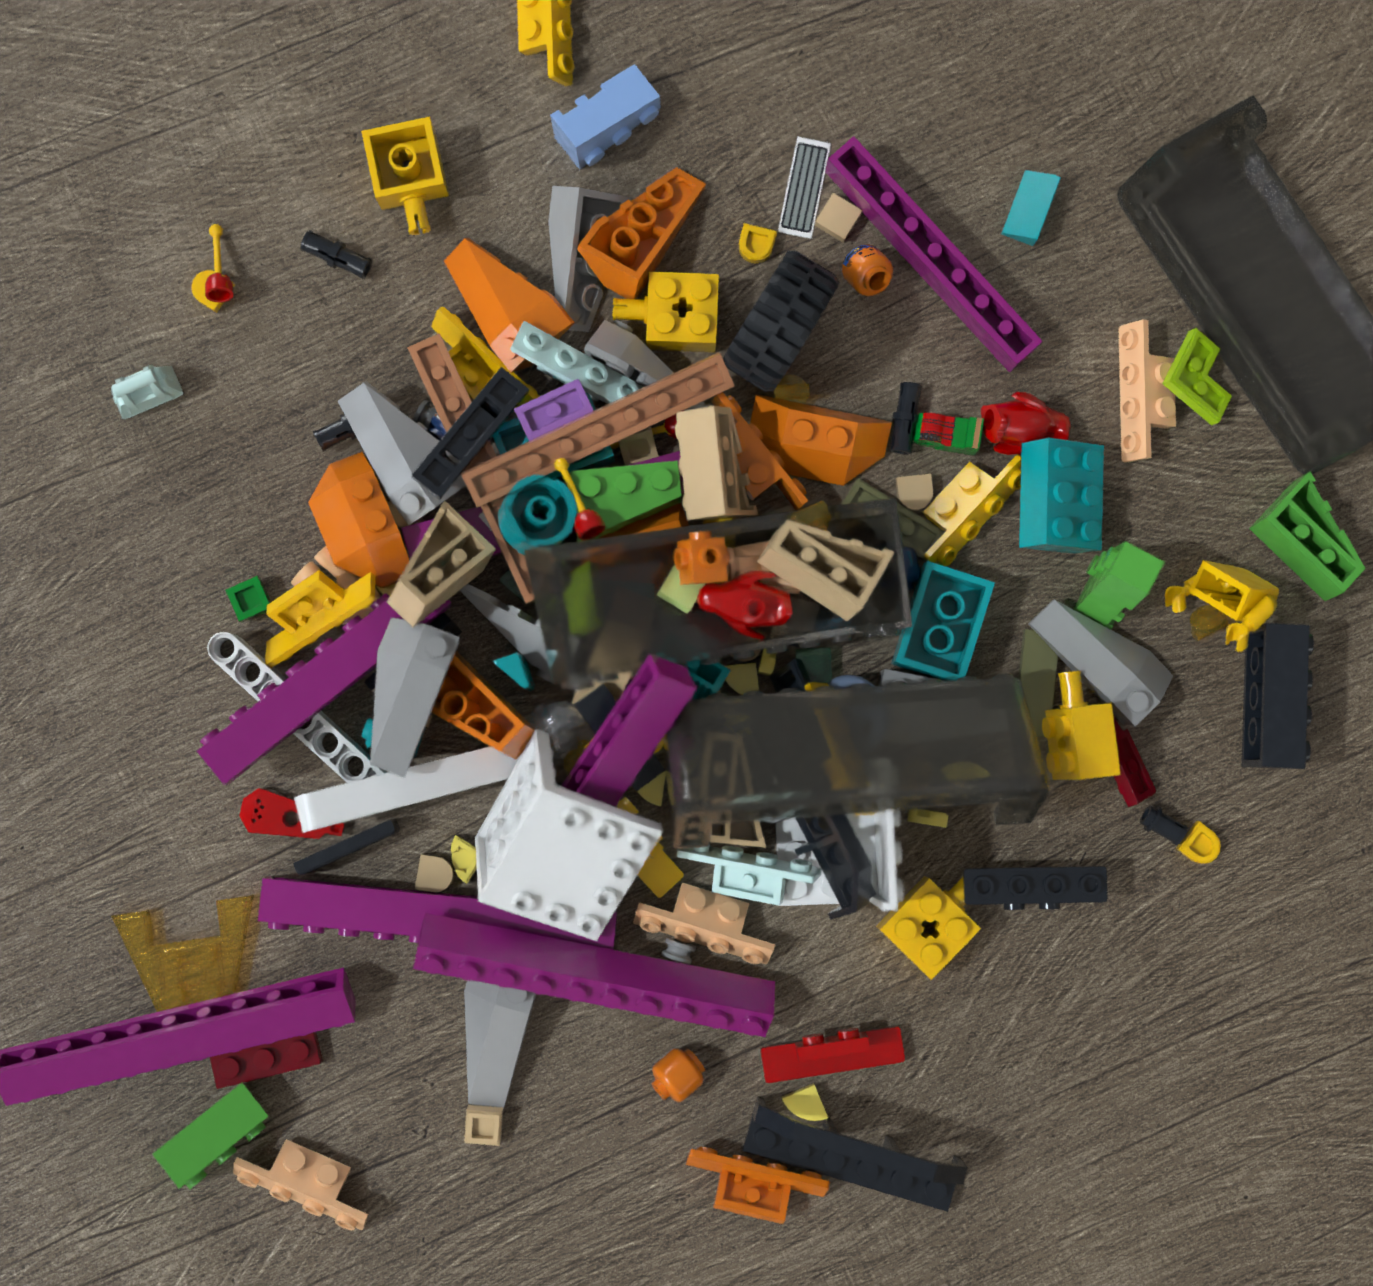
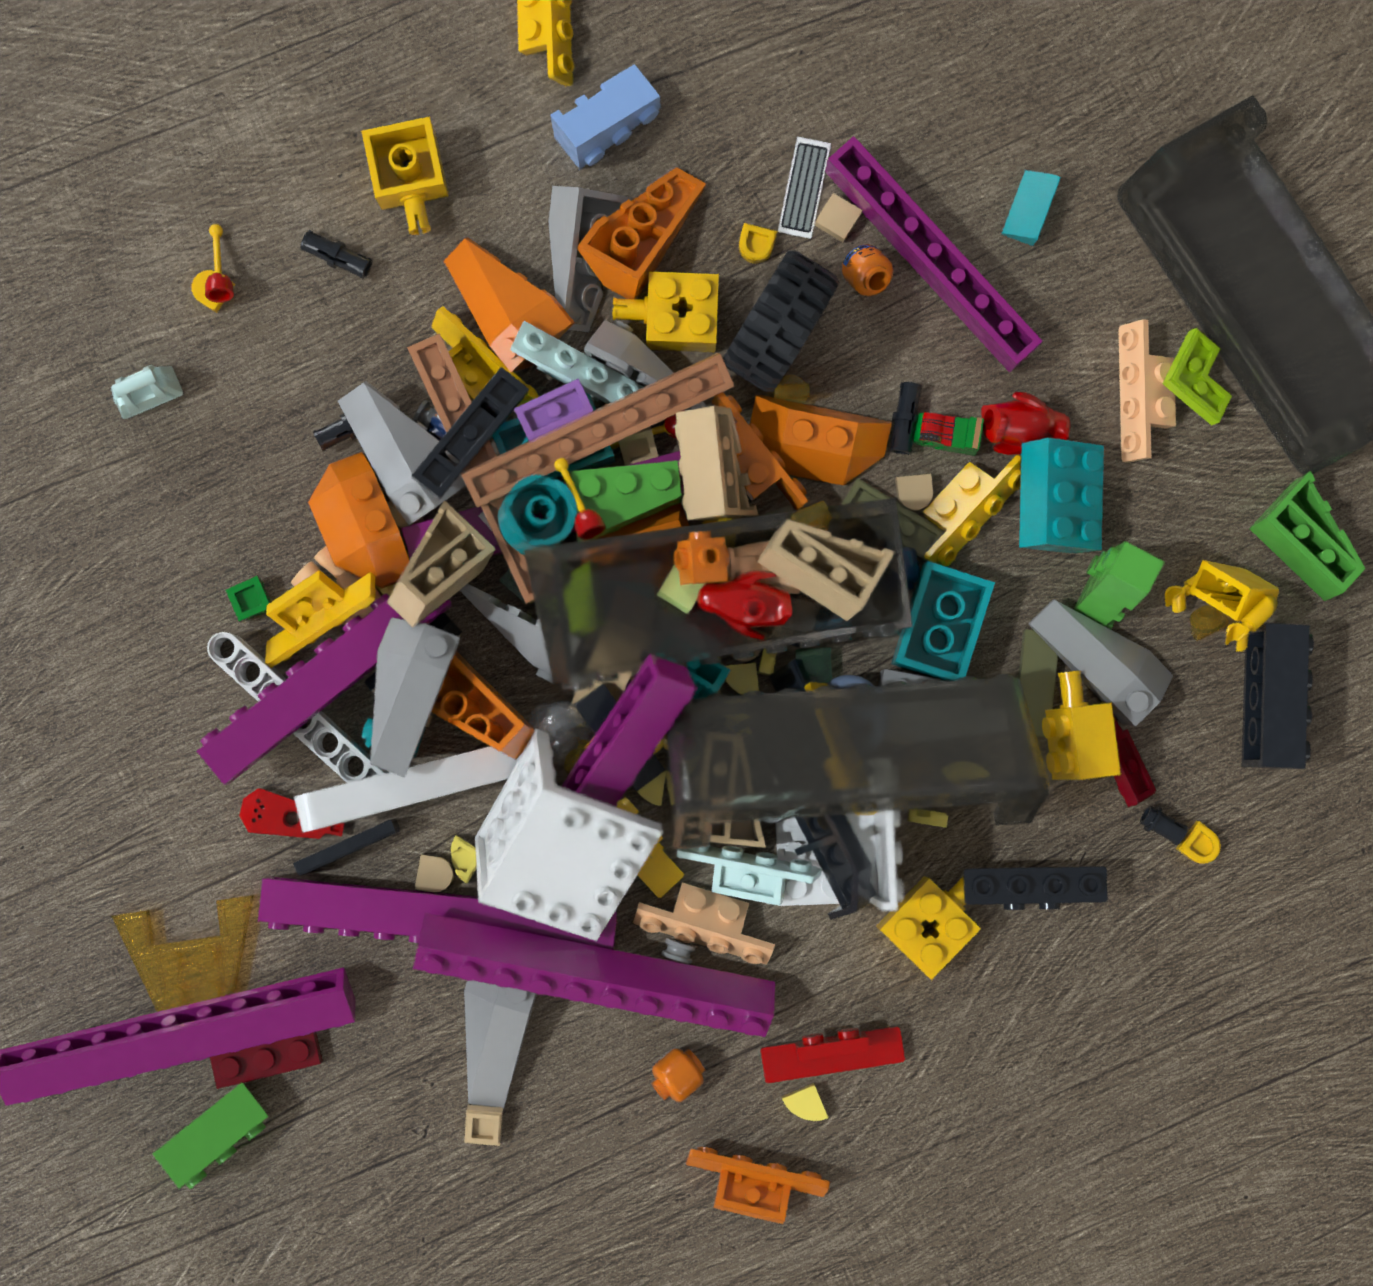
light nougat bracket [233,1139,368,1231] -> none
teal slope [493,653,535,691] -> none
black plate [743,1096,968,1212] -> none

